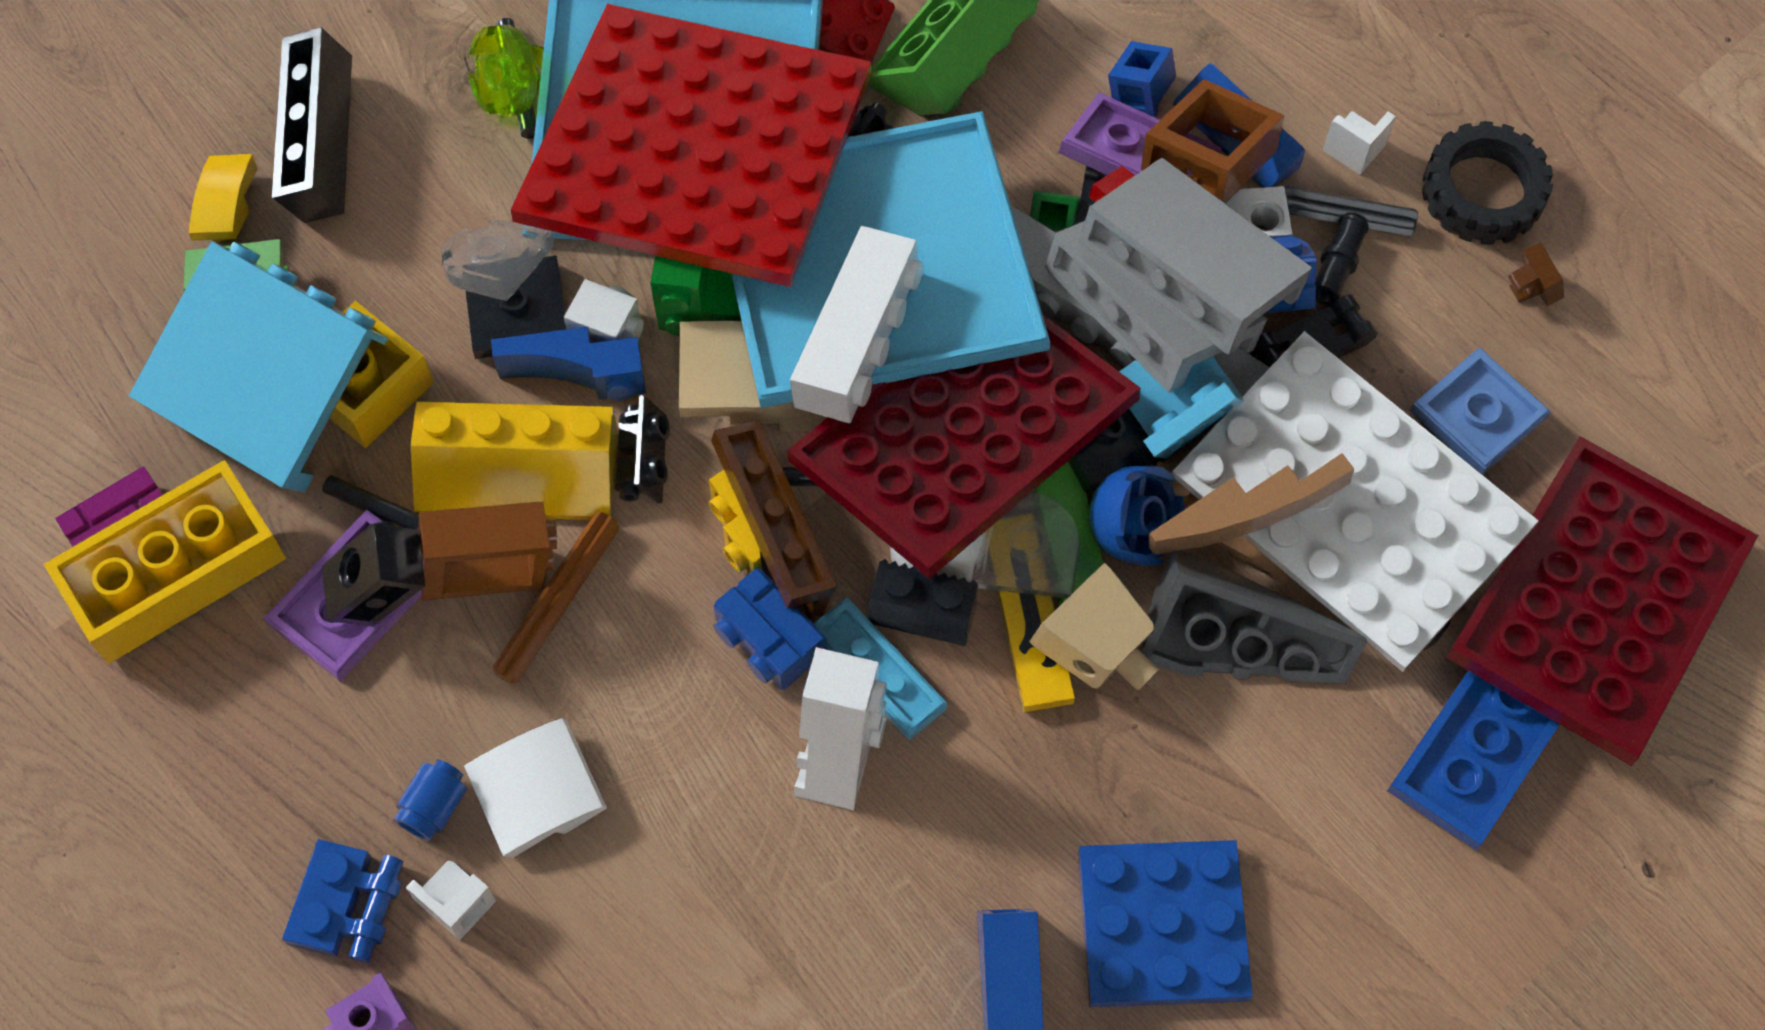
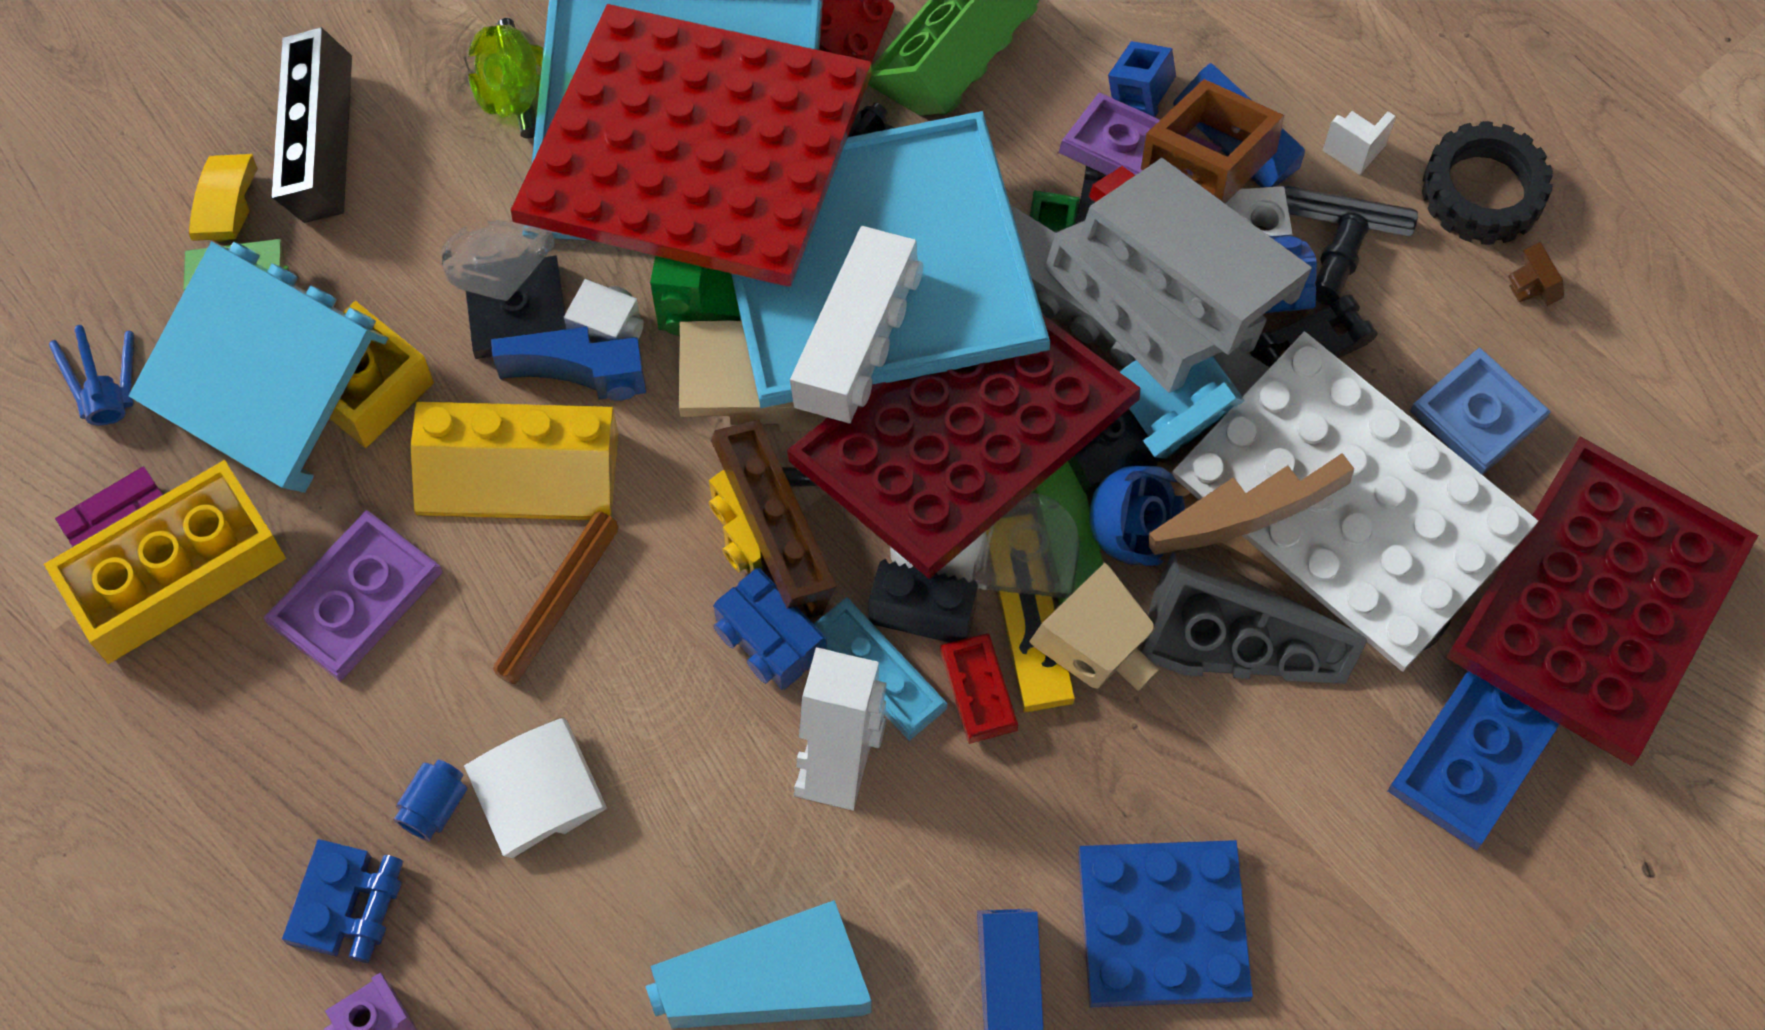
black brick [322,521,426,627] -> none
black bar [323,475,419,530] -> none
white panel [406,861,496,940] -> none
dark orange window [418,501,557,601] -> none
black hinge [615,395,670,503] -> none
none -> blue plant [49,325,134,426]
none -> medium azure slope [646,900,872,1029]
none -> red plate [940,633,1019,744]

